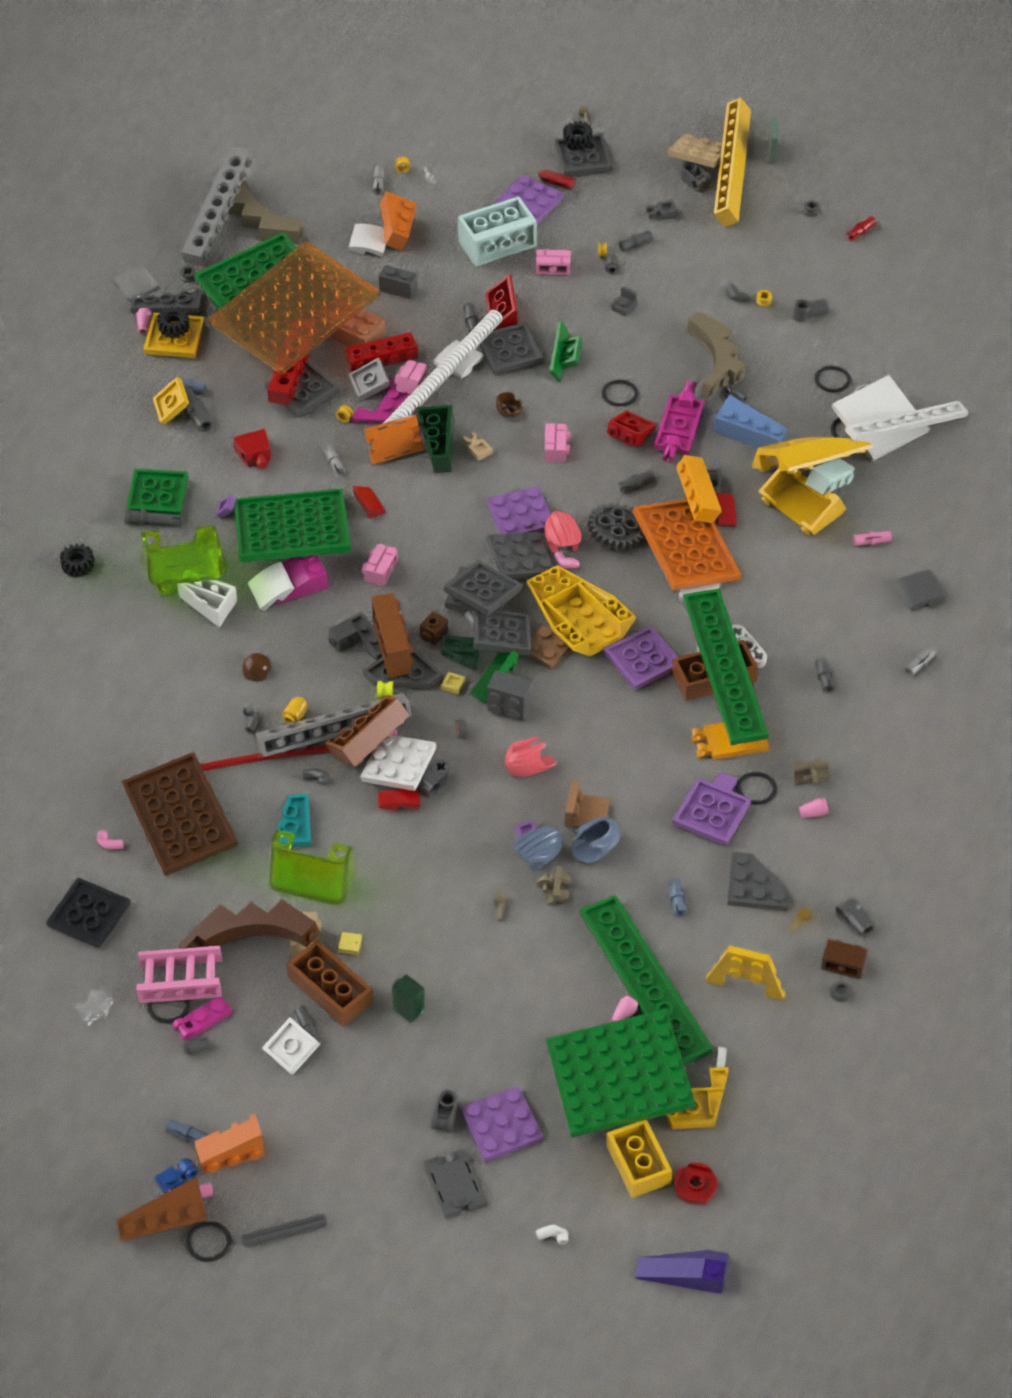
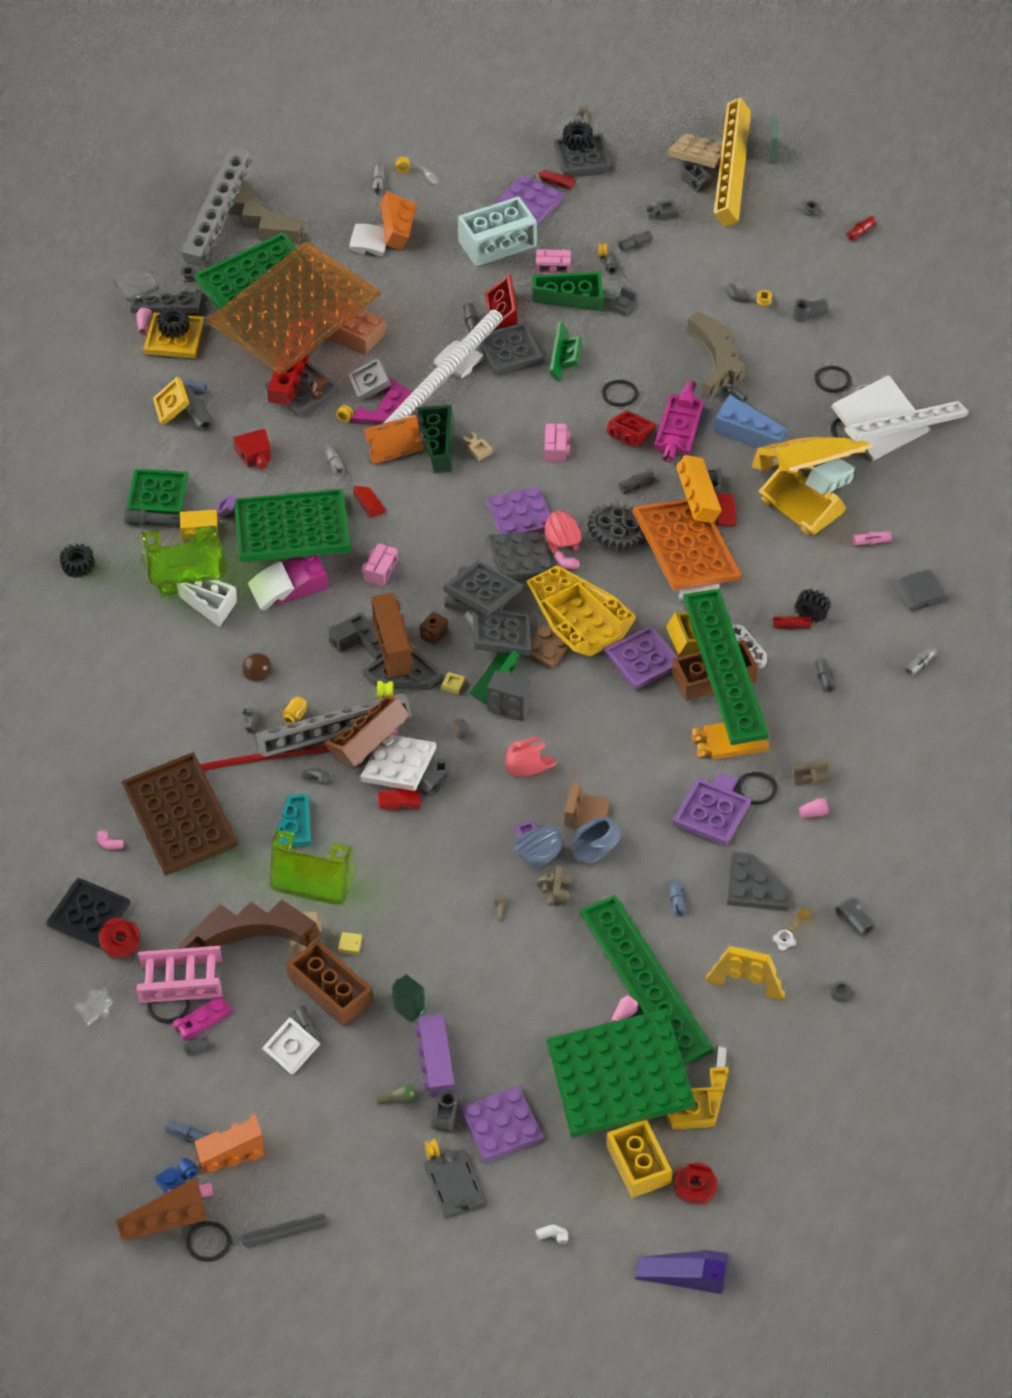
red brick [345,332,418,372] -> none
dark grey brick [379,265,417,299] -> none
bright pink brick [394,360,427,394] -> none
clear green wing [441,635,480,671] -> none
reddish brown hair [496,392,523,418] -> none
reddish brown brick [821,939,868,980] -> none
none -> red plate [99,918,140,959]
none -> yellow piece [180,509,219,541]
none -> reddish brown arm [311,377,328,399]
none -> olive piece [375,1084,416,1104]
none -> medium lavender brick [415,1013,455,1098]
none -> yellow bush [424,1138,440,1160]
none -> green wedge [532,271,604,311]
none -> yellow piece [666,612,699,656]
none -> white plate [772,930,796,951]
none -> red pin [773,615,811,630]
none -> black tyre [794,589,831,623]

